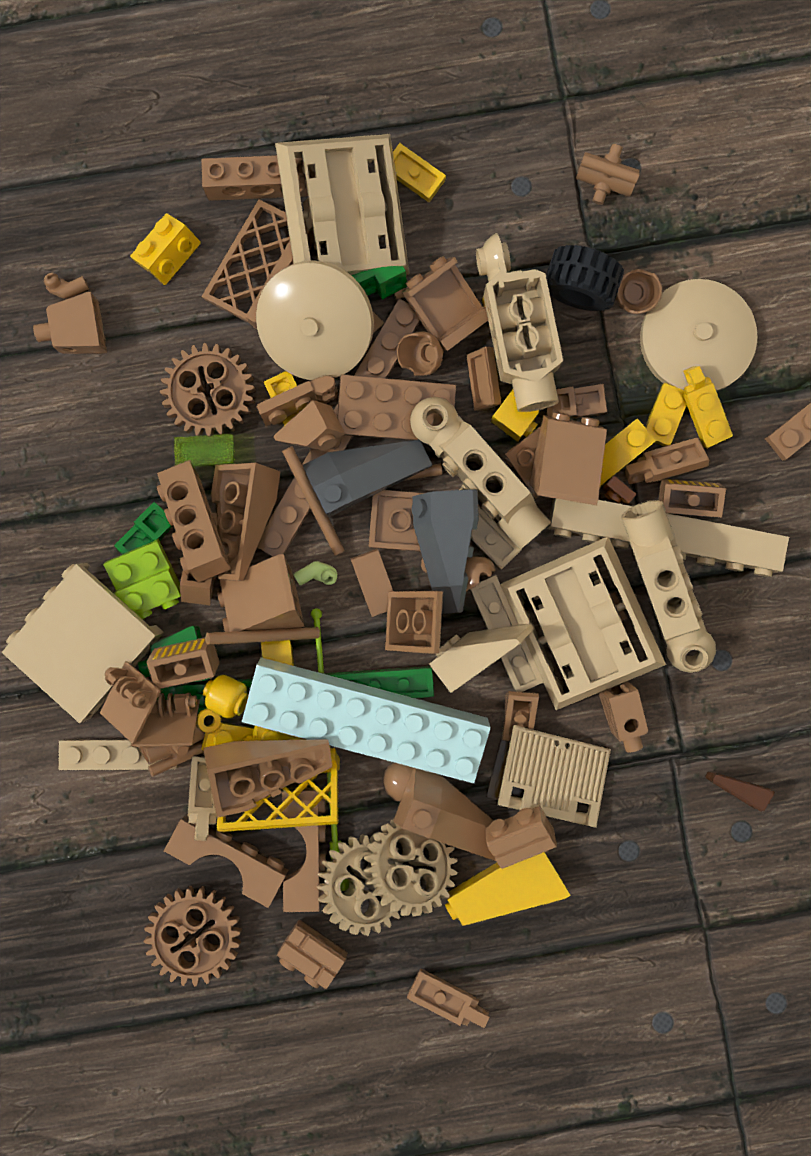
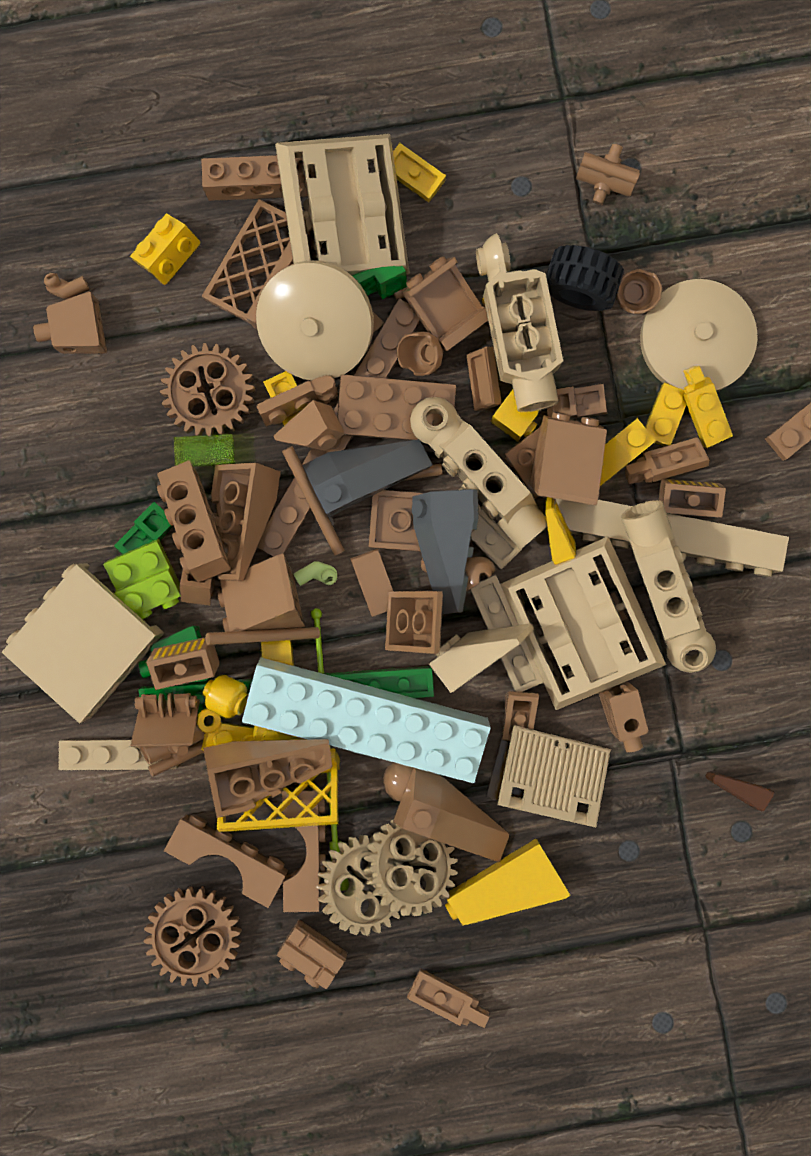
medium nougat hinge [100,661,161,744] -> none
tan hinge [187,756,217,841] -> none
medium nougat brick [485,806,557,869] -> none
dark orange plate [602,476,636,505] -> none
none -> yellow slope [546,497,576,565]

